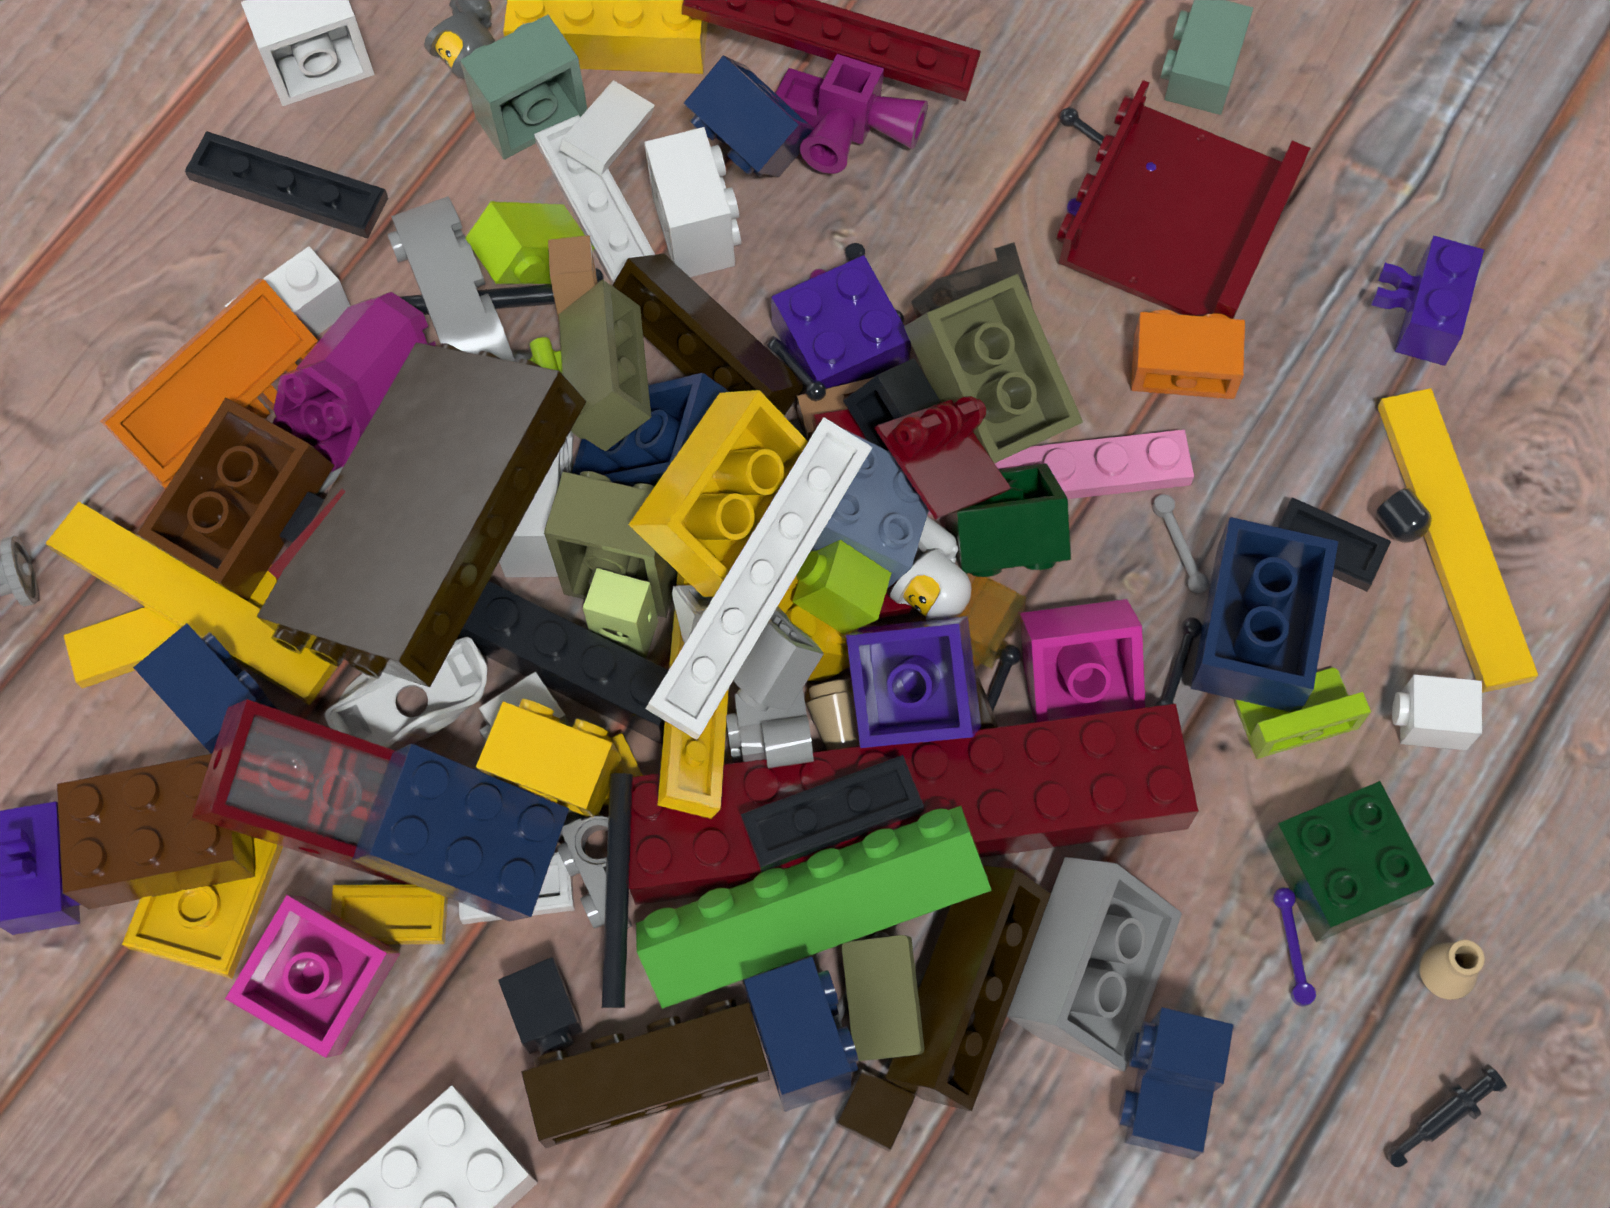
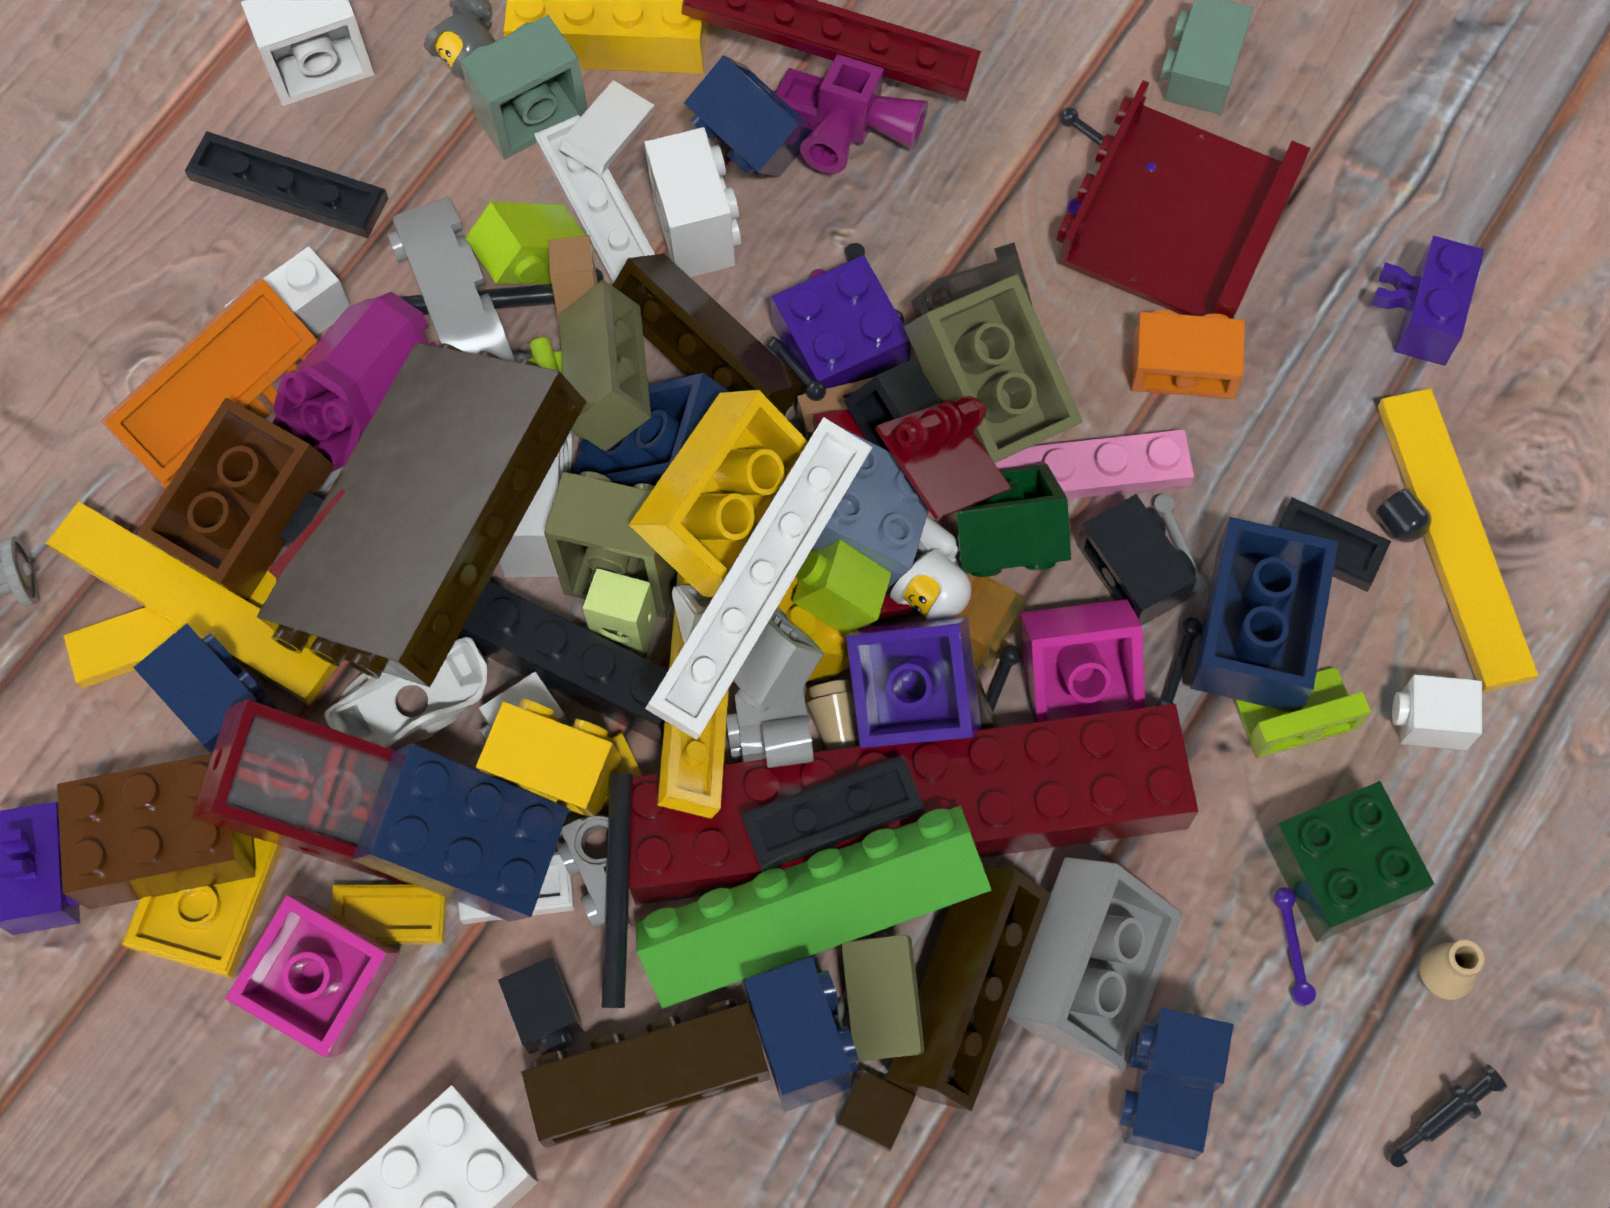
none -> black brick [1076,494,1197,626]

